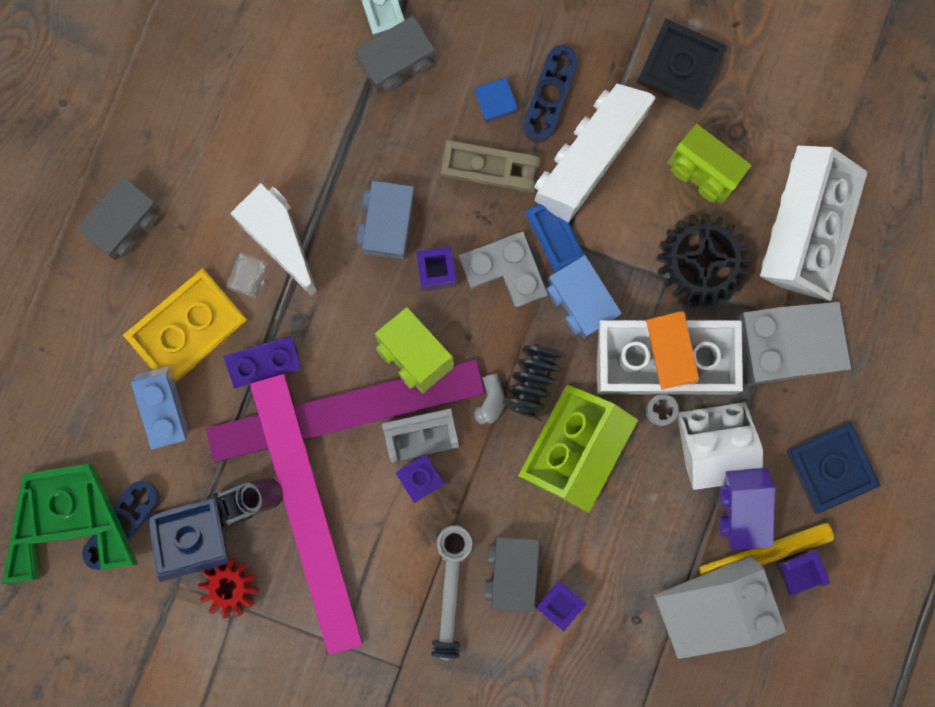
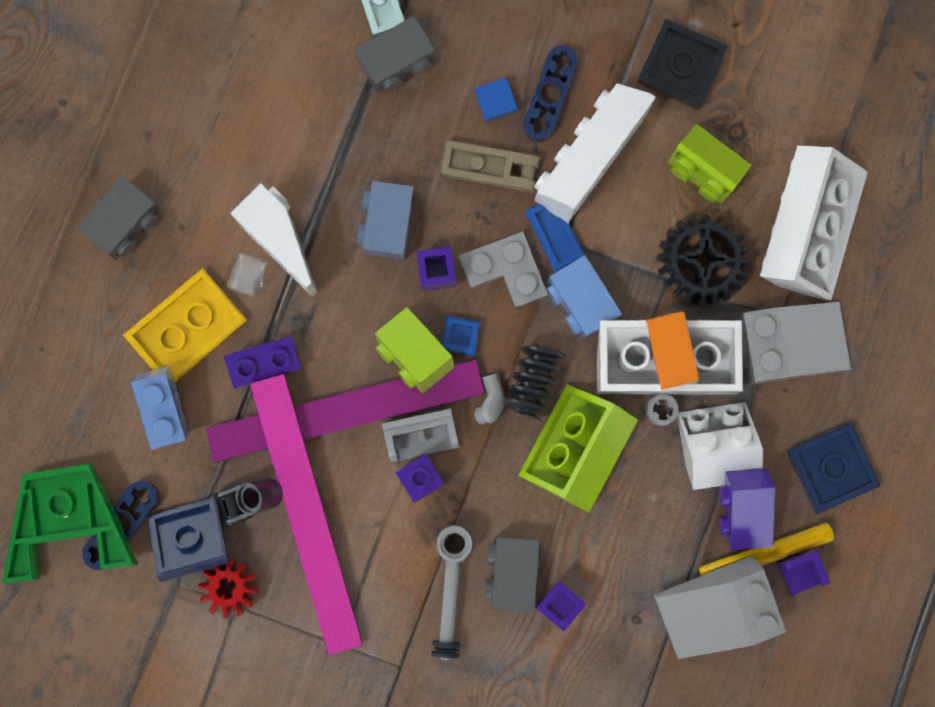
none -> blue tile [441,315,481,357]

